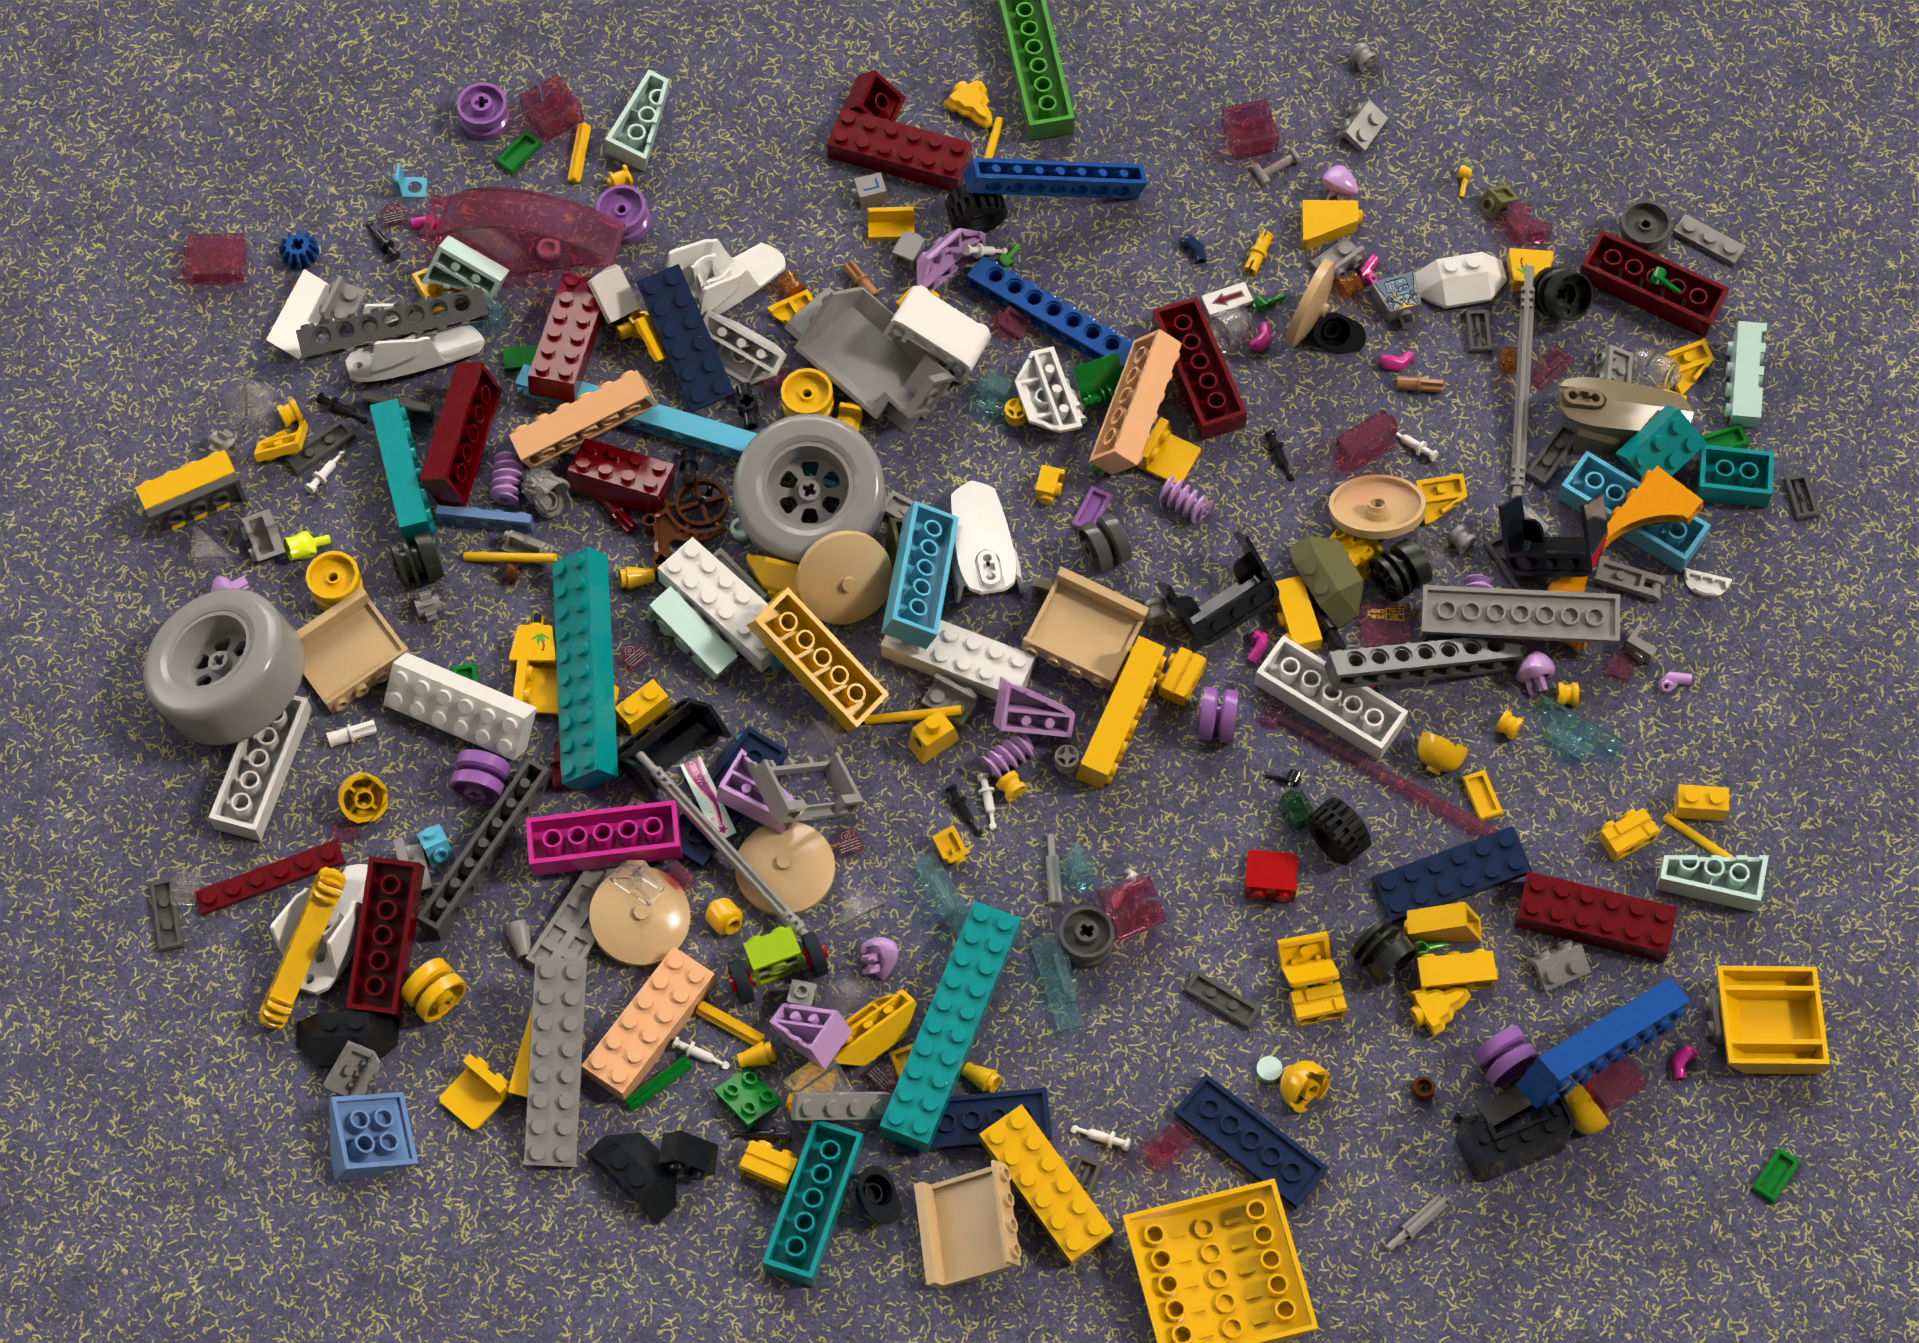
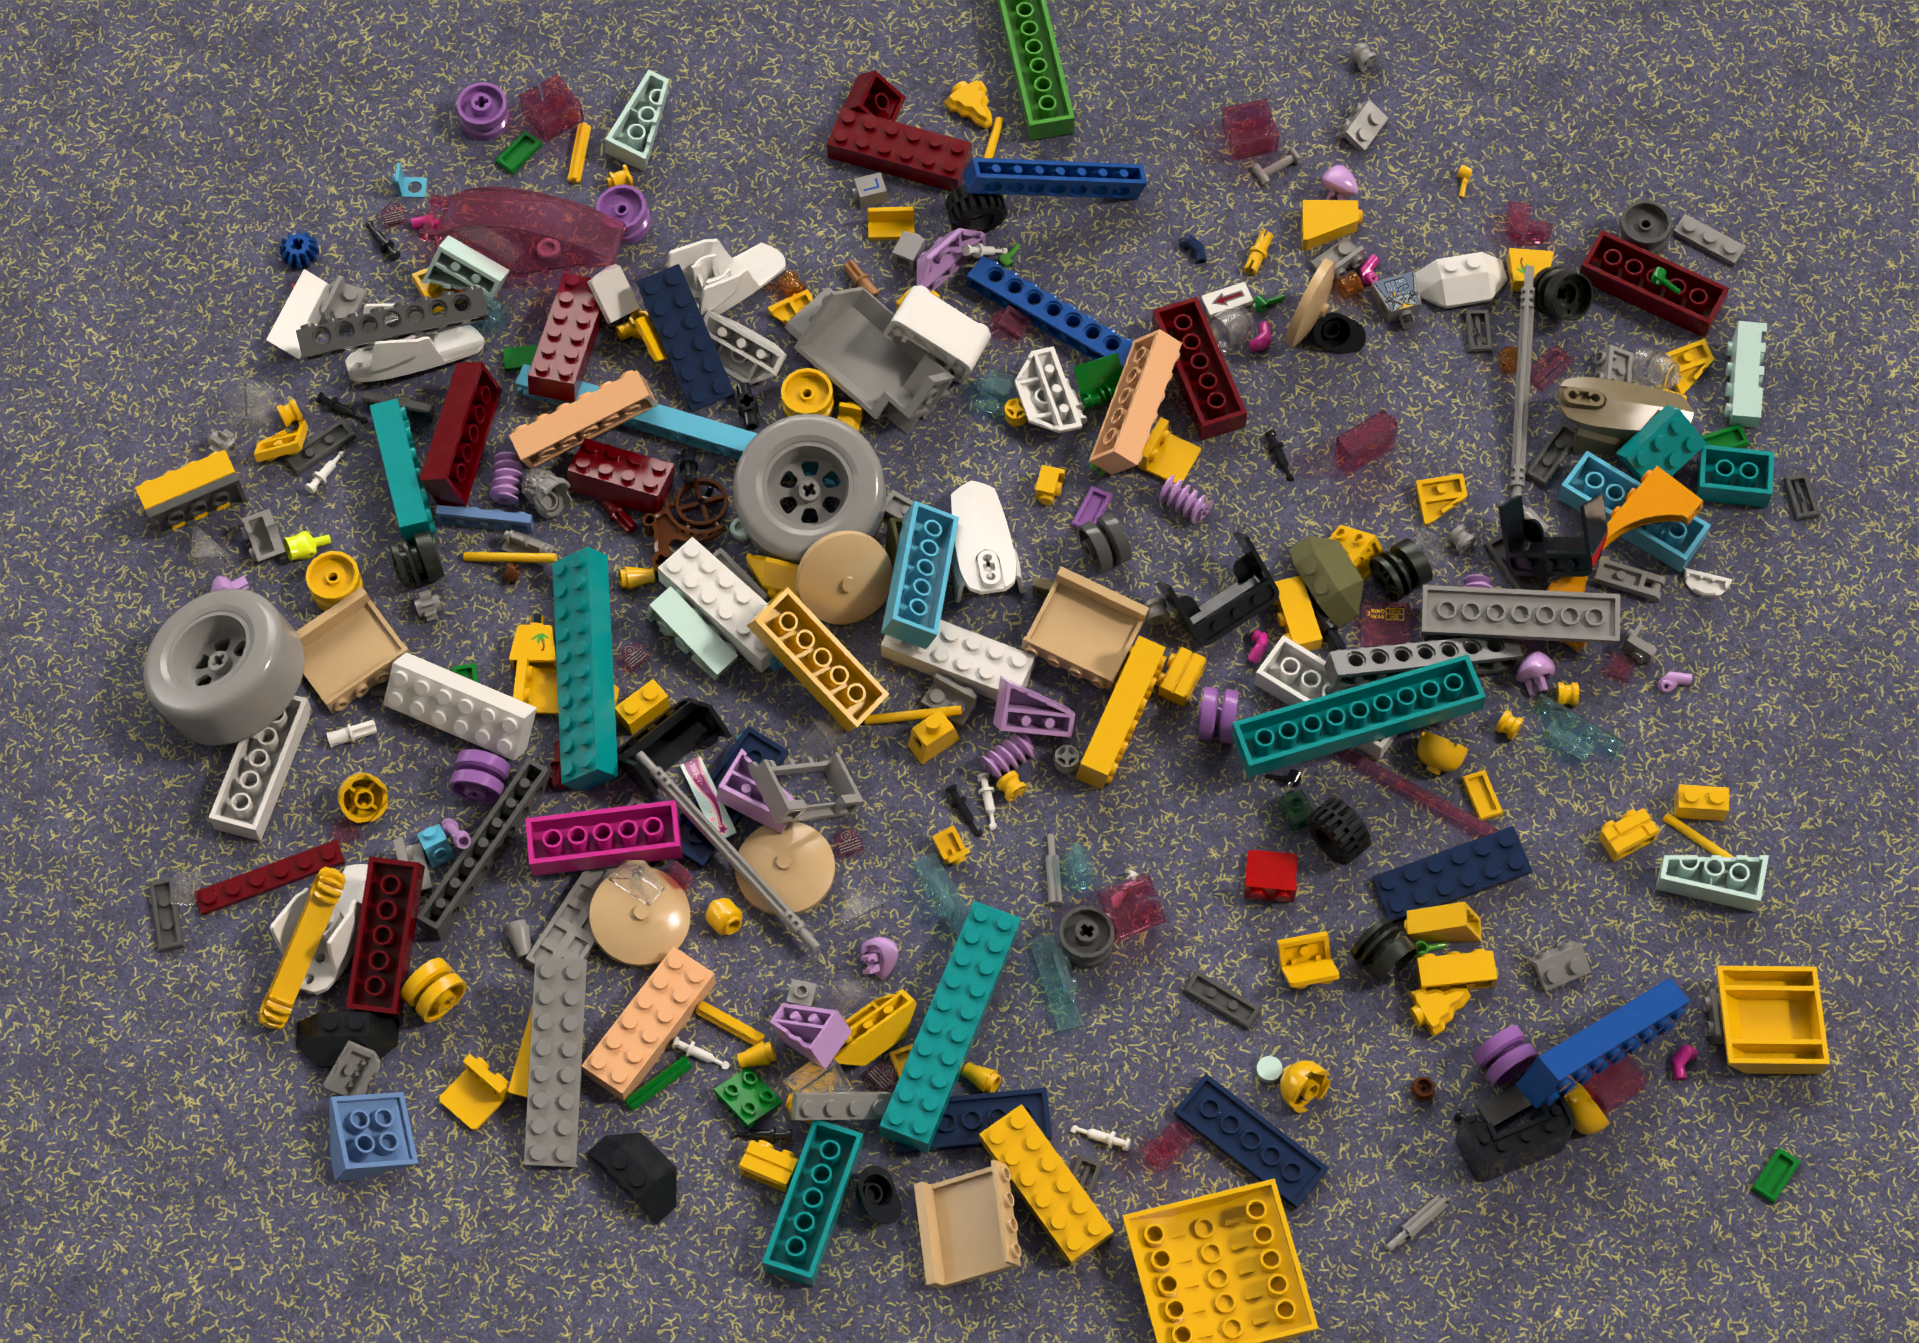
clear pink brick [182,233,247,285] -> none
black brick [659,1130,719,1181] -> none
brick [727,926,829,1005] -> none
clear pink tile [766,367,792,391] -> none
yellow brick [1289,982,1347,1027] -> none
tan dish [1329,475,1426,539] -> none
dark pink arm [1378,350,1415,372] -> none
white piece [1388,427,1439,462] -> none
medium nougat axle [1396,375,1444,394] -> none
olive bracket [1479,185,1520,219] -> none
dark red brick [1514,871,1677,963] -> none
none -> lavender bar [441,818,471,849]
none -> teal brick [1231,654,1486,778]

